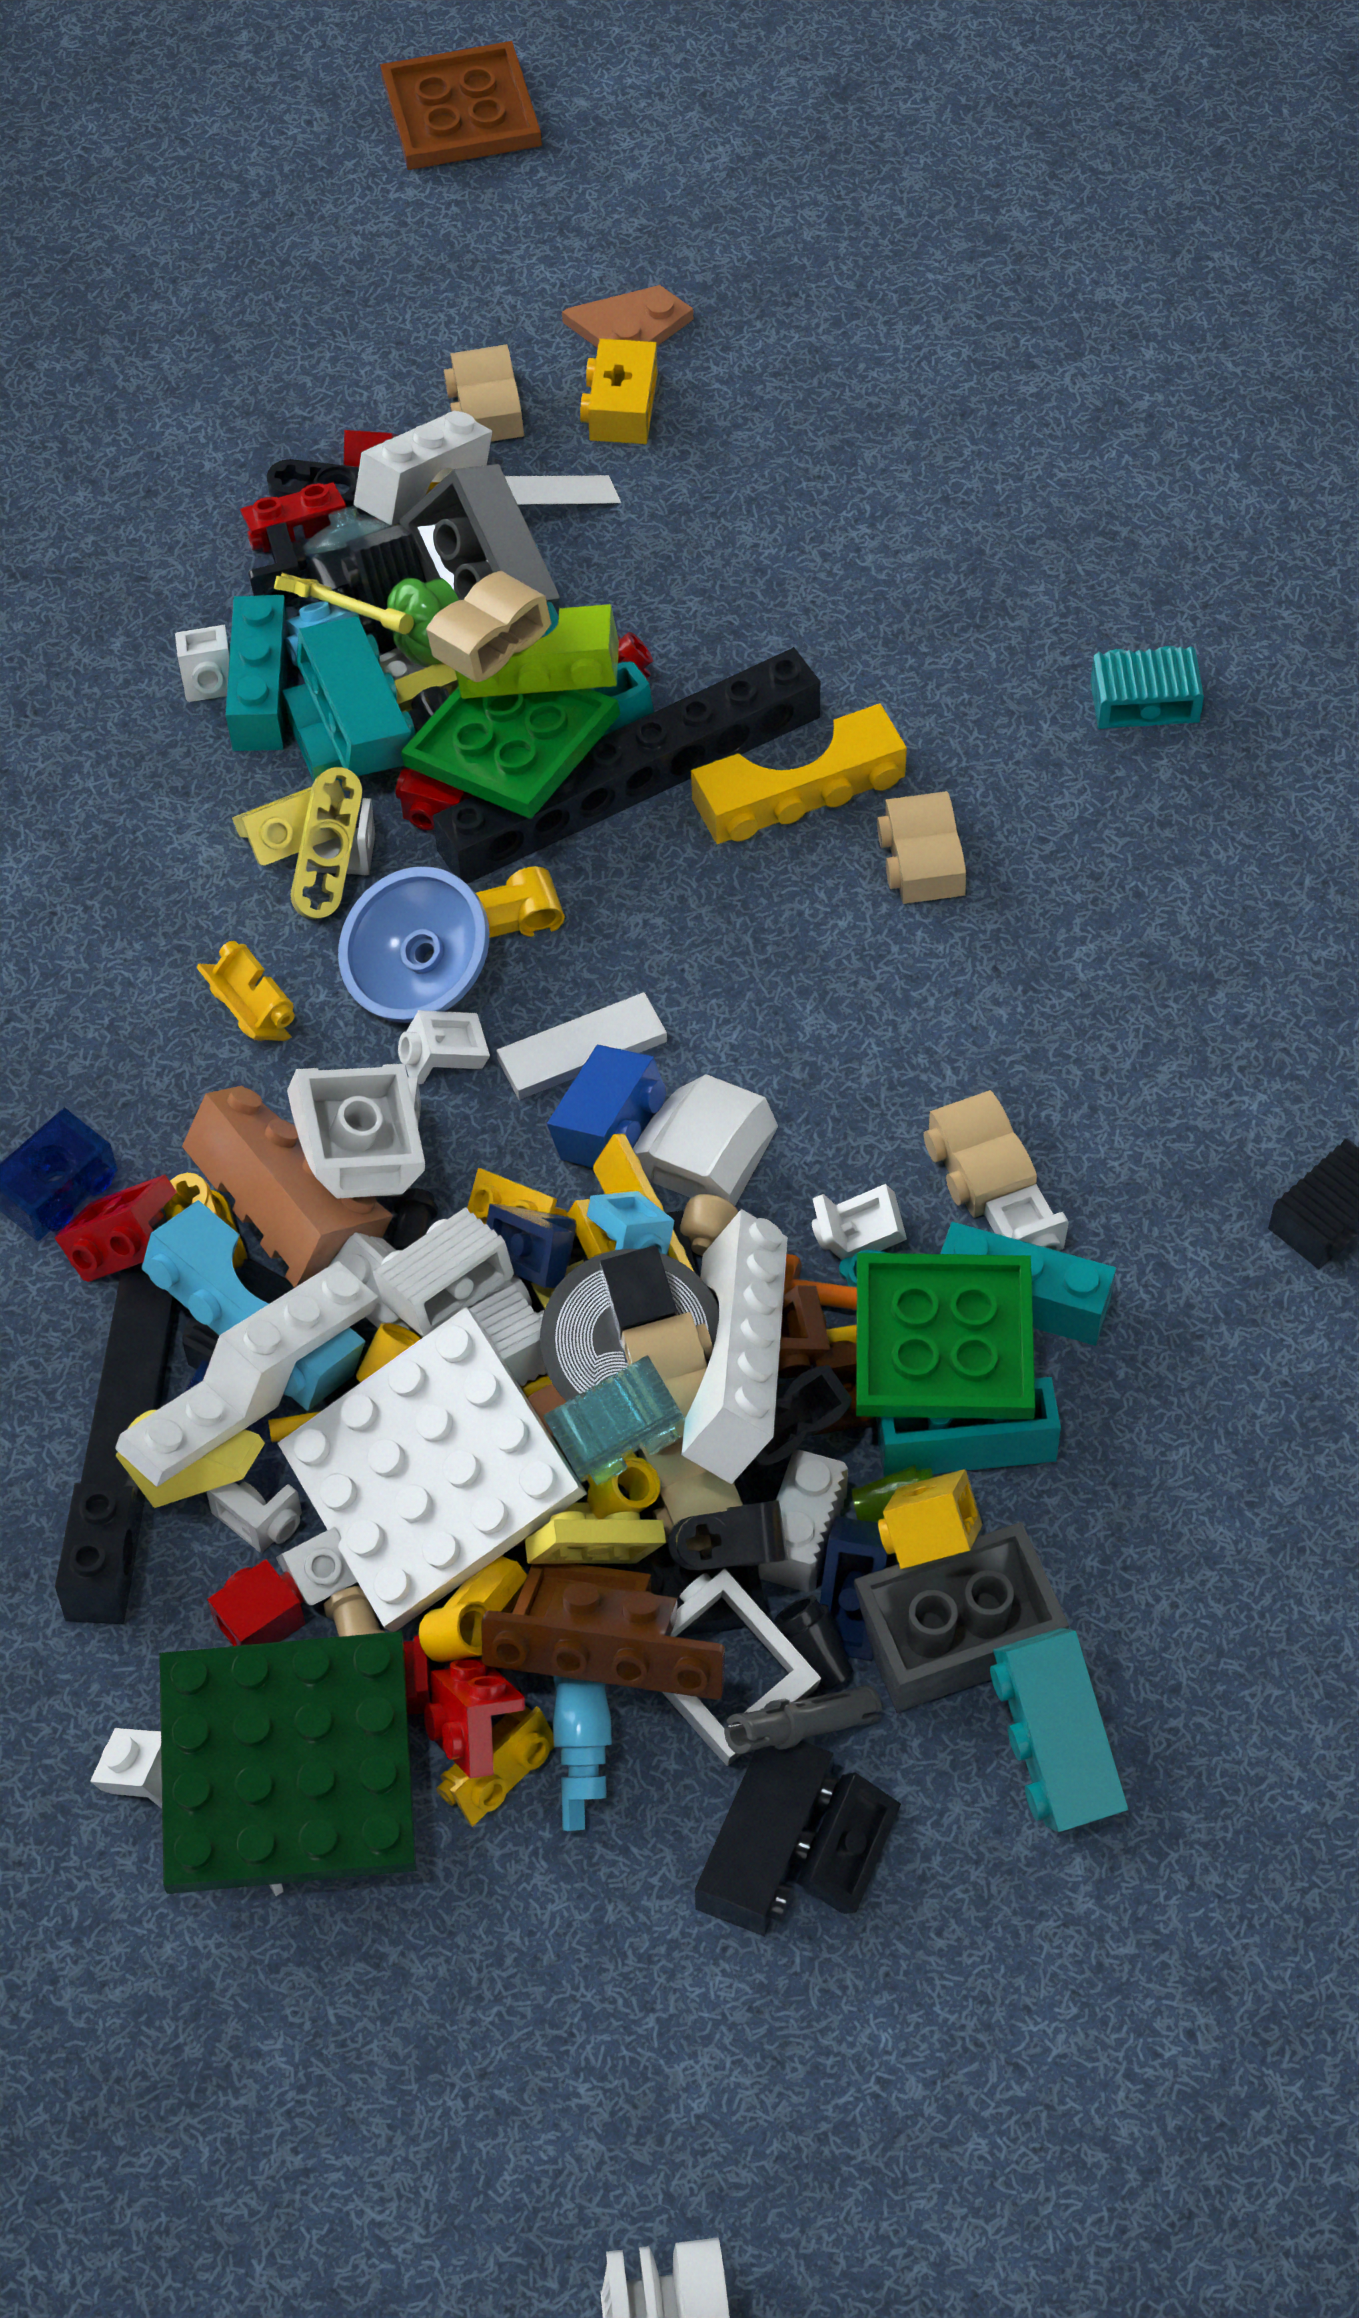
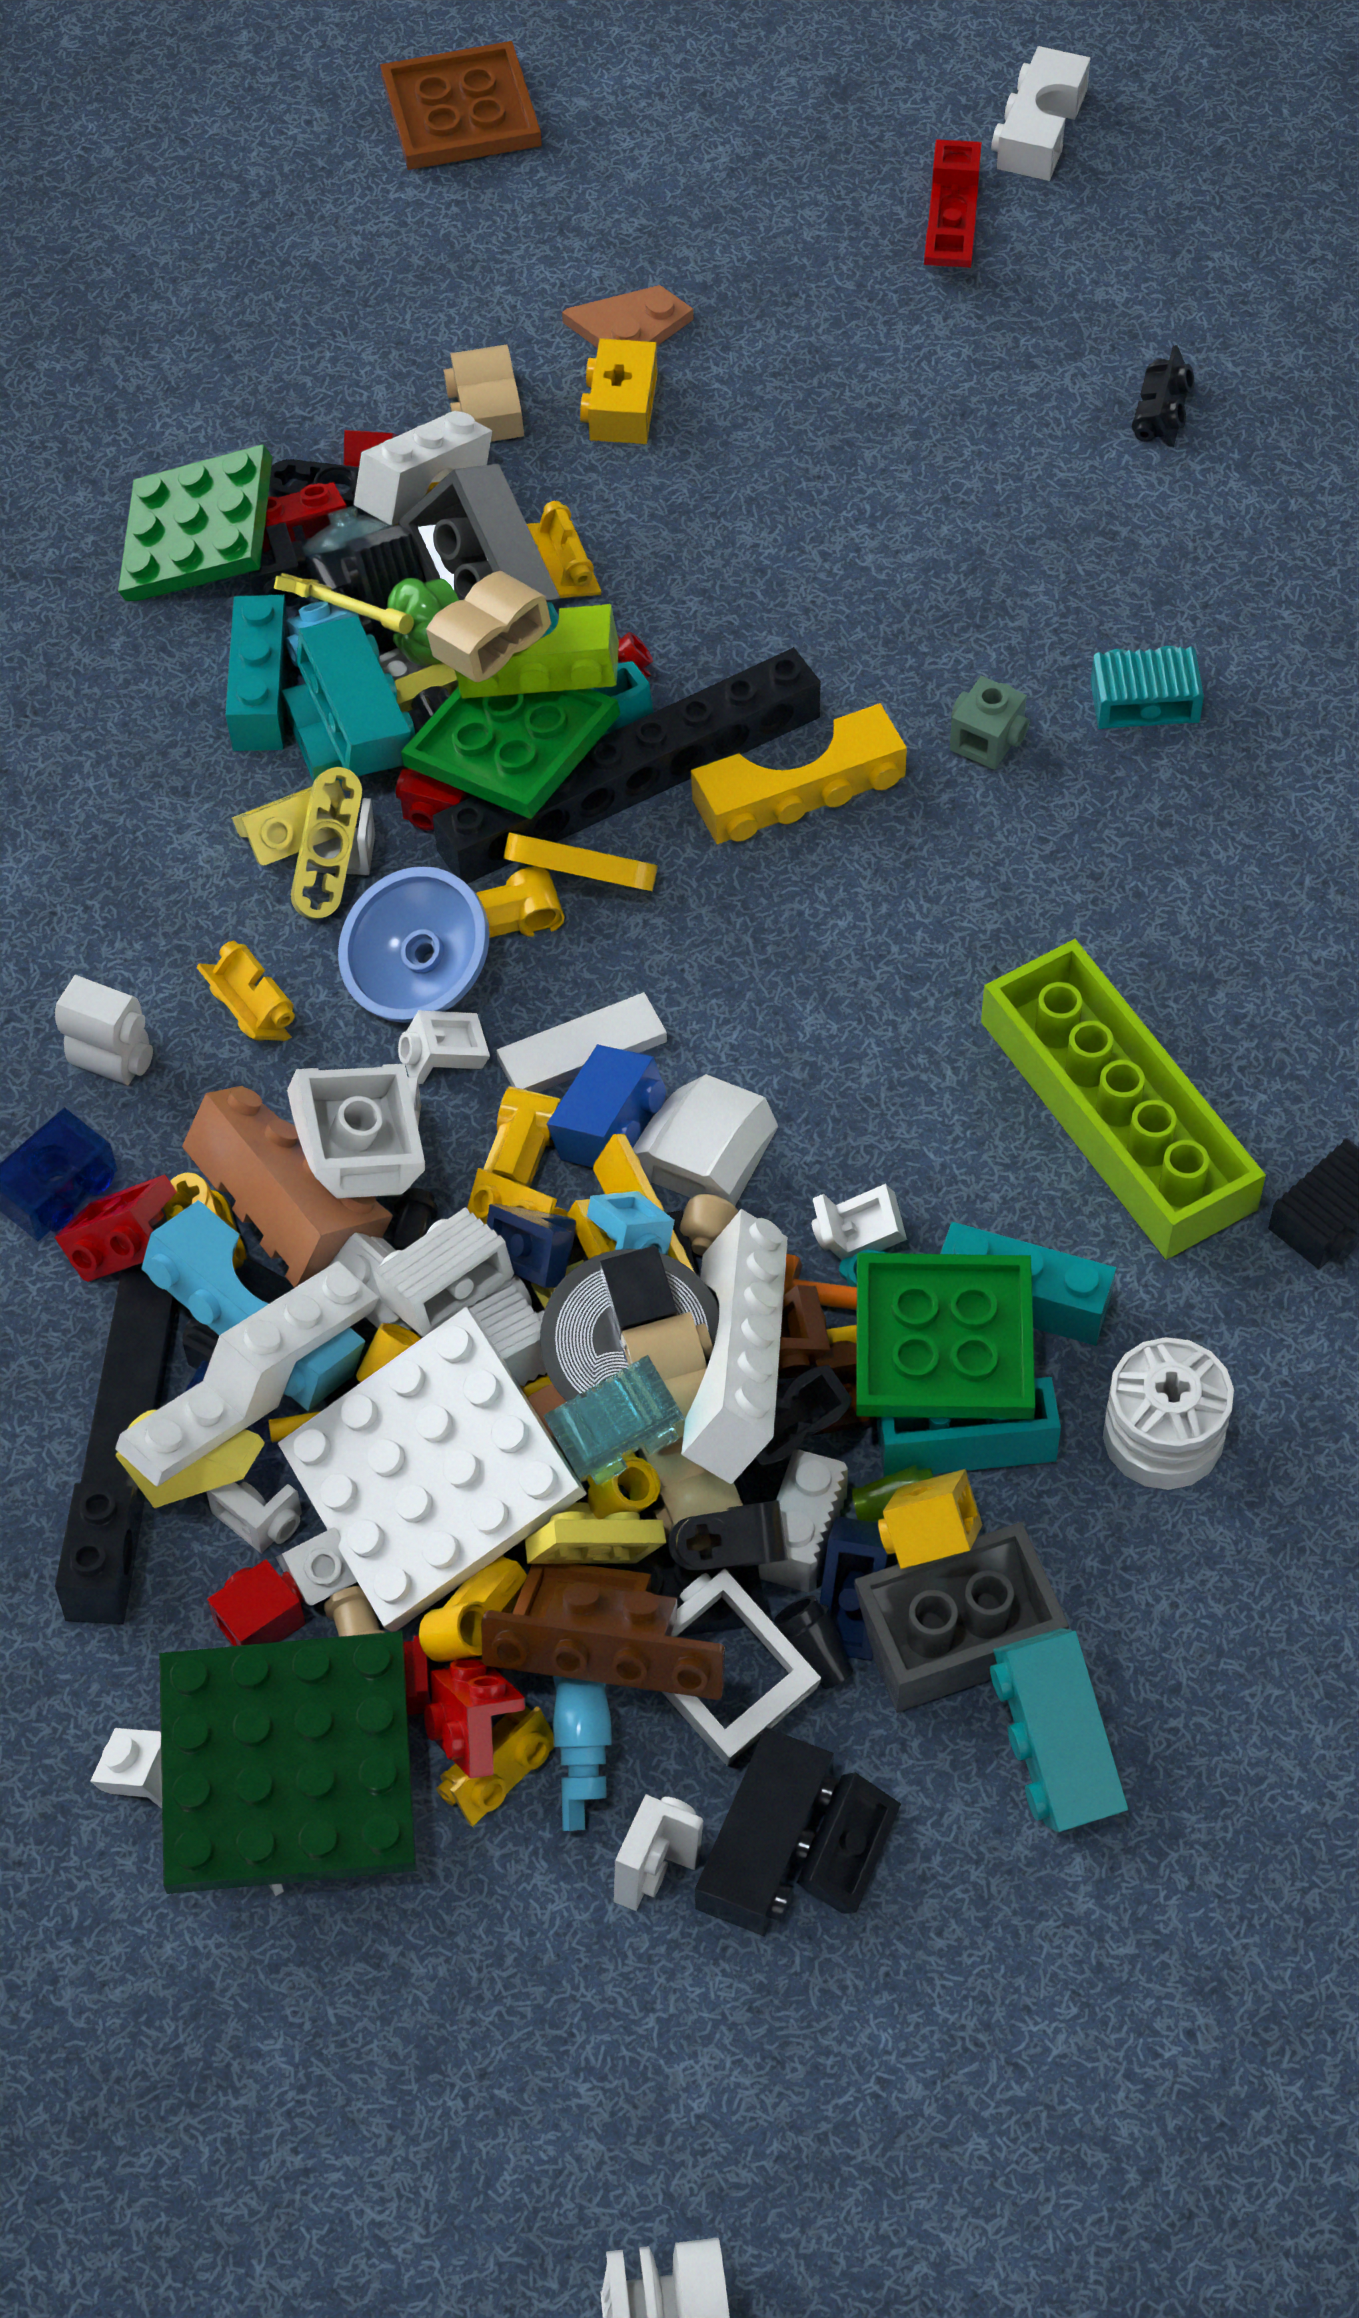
white bracket [175,625,230,702] -> none
white sticker [505,475,621,505] -> none
dark grey pin [724,1685,882,1754] -> none
tan brick [877,791,966,904] -> none
tan brick [924,1090,1037,1218] -> none
white bracket [984,1184,1069,1251] -> none
none -> white brick [55,975,153,1086]
none -> plate [118,444,273,601]
none -> yellow piece [483,1086,562,1188]
none -> yellow beam [504,833,658,891]
none -> yellow hinge [527,501,602,598]
none -> white bracket [614,1794,703,1911]
none -> red slope [924,139,982,268]
none -> sand green brick [950,676,1030,770]
none -> lime brick [981,939,1266,1260]
none -> white arch [991,46,1090,181]
none -> white wheel [1103,1337,1234,1490]
none -> black hinge [1132,345,1195,447]

